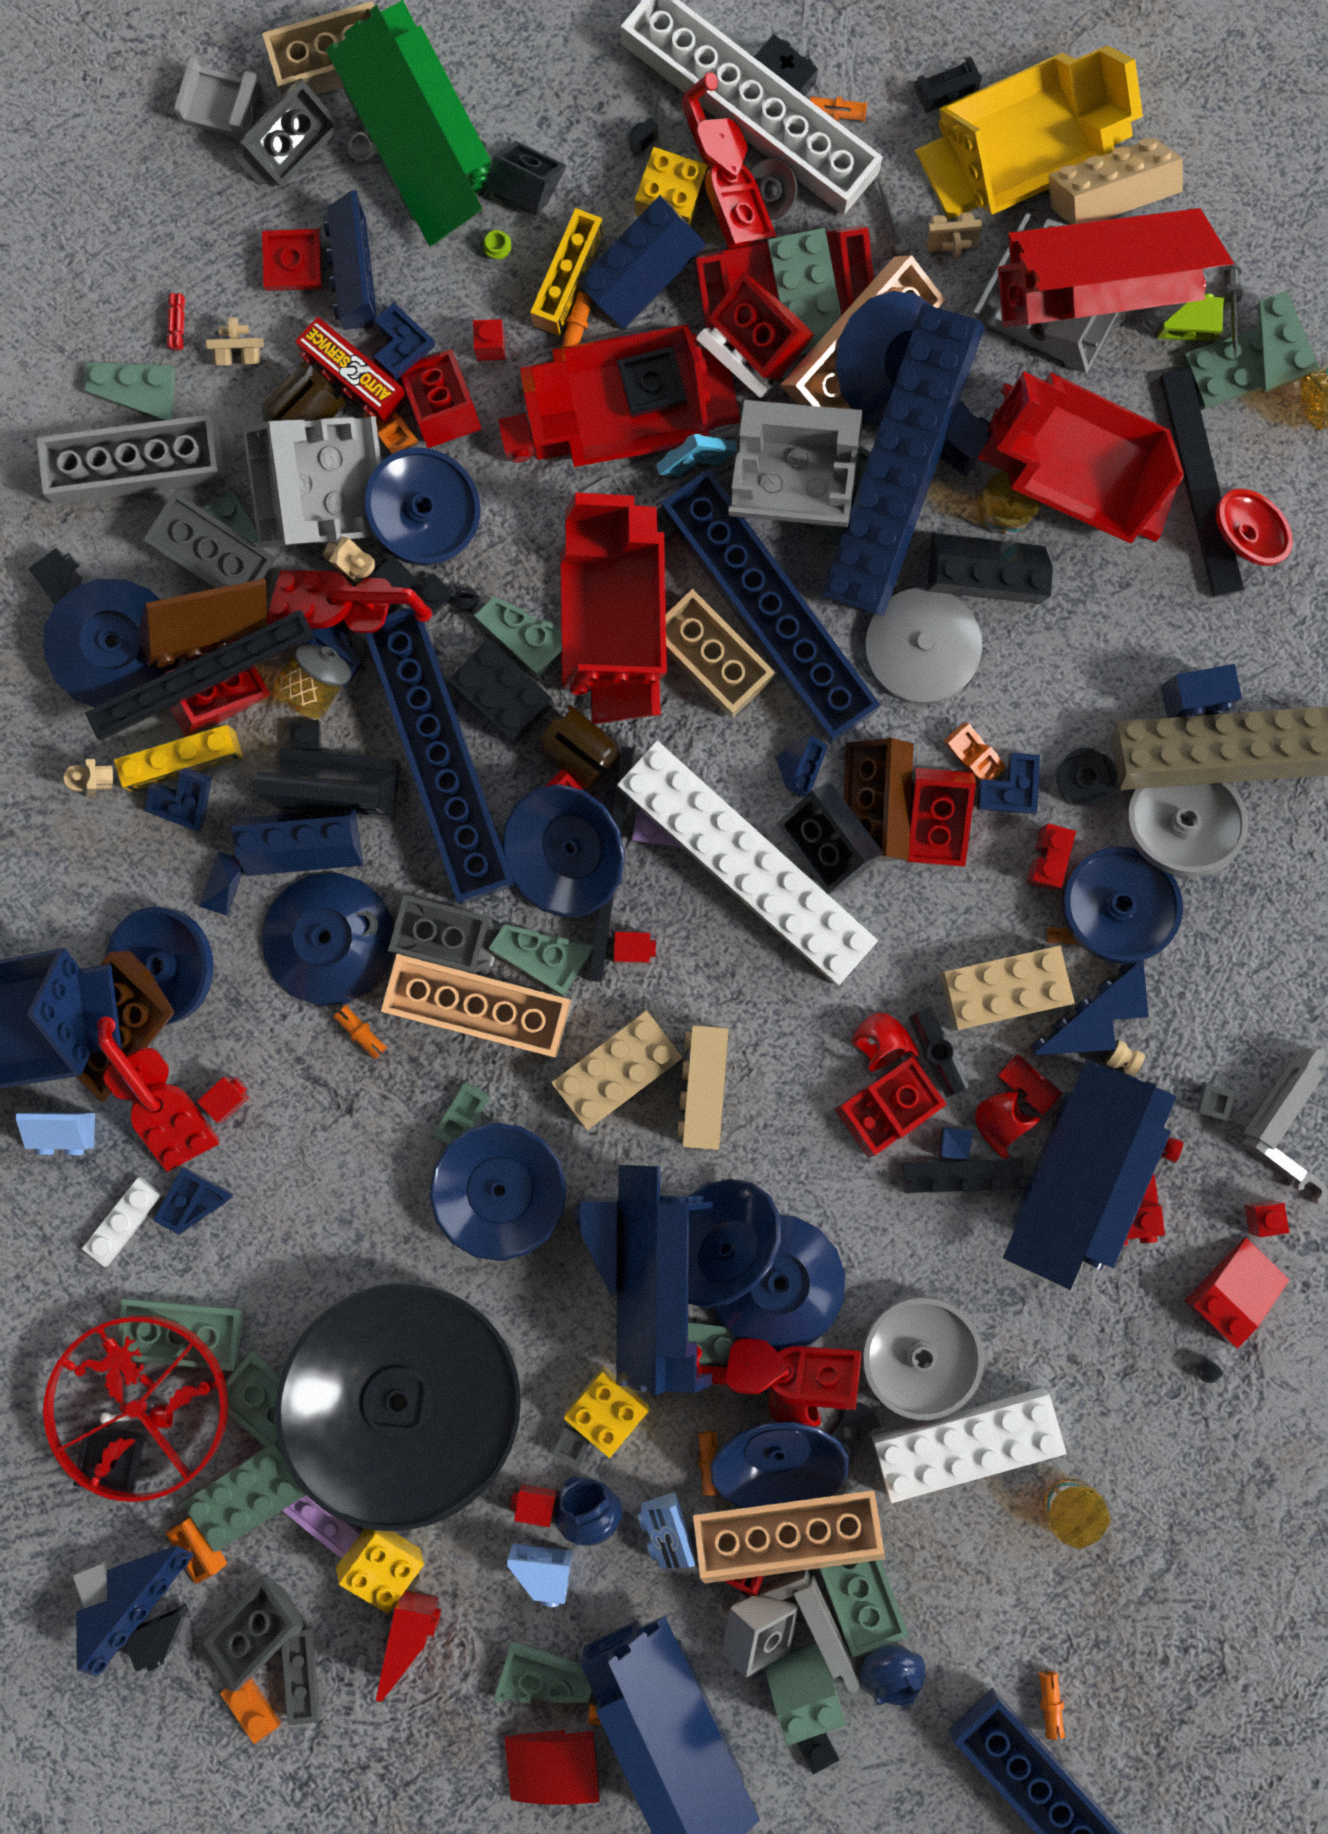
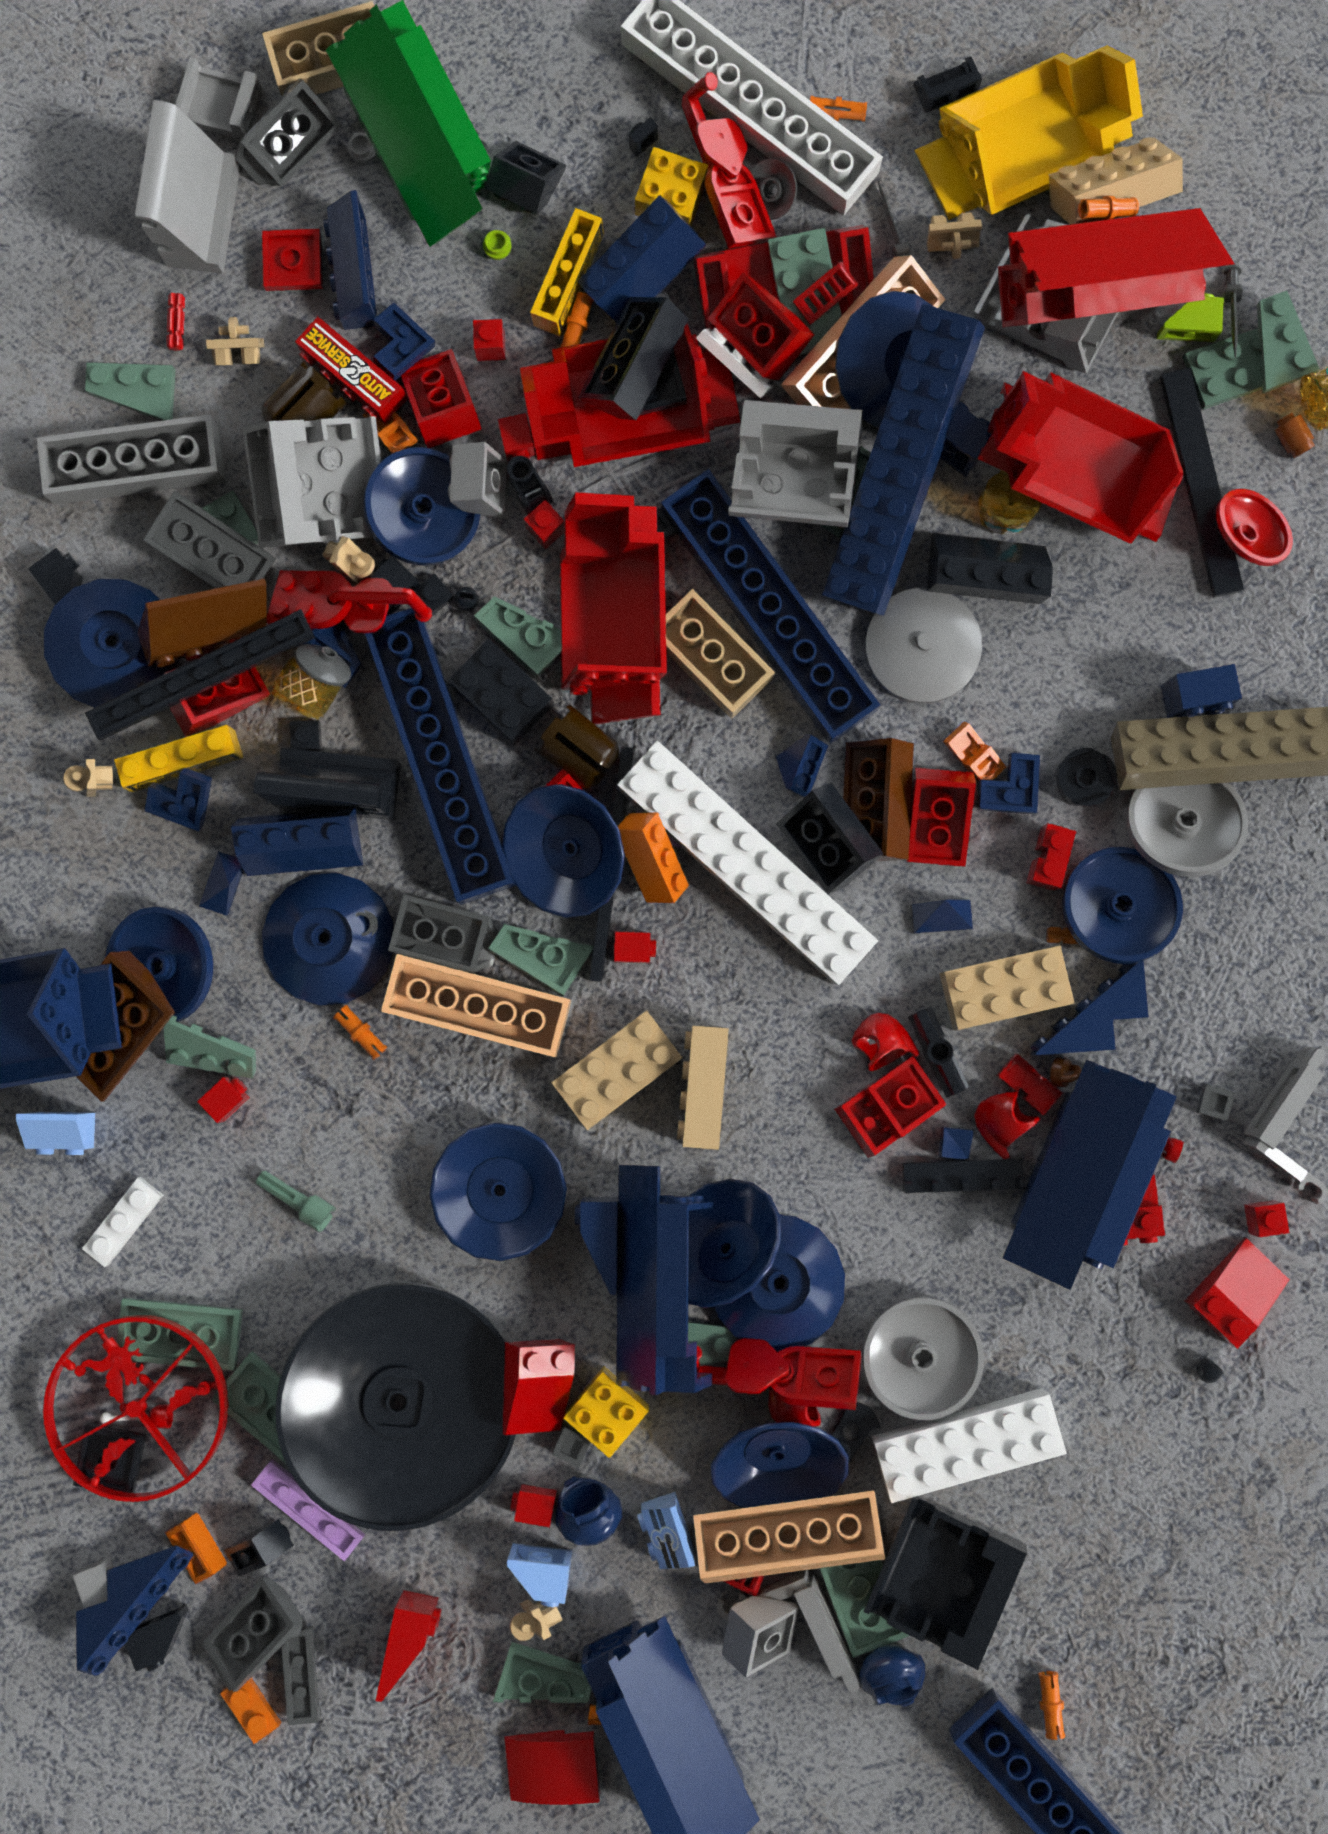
red plate [97,1016,219,1172] -> none
dark blue wing [153,1167,234,1235] -> none
sand green plate [181,1439,307,1552] -> none
yellow brick [336,1528,425,1614] -> none
sand green slope [433,1081,491,1144] -> none
medium azure plate [656,434,738,477] -> none
orange pin [698,1430,720,1496] -> none
black brick [754,34,818,96] -> none
sand green slope [764,1642,846,1746] -> none
black plate [798,1732,840,1774] -> none
clear yellow brick [1042,1478,1111,1549] -> none
tan wheel [1103,1039,1145,1077] -> none
none -> light grey panel [135,100,241,274]
none -> sand green wing [164,1016,256,1079]
none -> black slope [224,1519,294,1576]
none -> sand green piece [256,1171,336,1233]
none -> light grey slope [448,442,509,518]
none -> red slope [503,1339,575,1435]
none -> black piece [507,456,554,515]
none -> tan hips [510,1599,563,1641]
none -> red brick [524,500,565,549]
none -> black slope [578,297,689,420]
none -> orange brick [618,812,689,903]
none -> red slope [793,261,858,325]
none -> black panel [864,1496,1027,1670]
none -> dark blue slope [911,900,973,934]
none -> reddish brown tile [1050,1057,1082,1088]
none -> orange pin [1078,195,1139,220]
none -> dark orange brick [1274,413,1315,459]

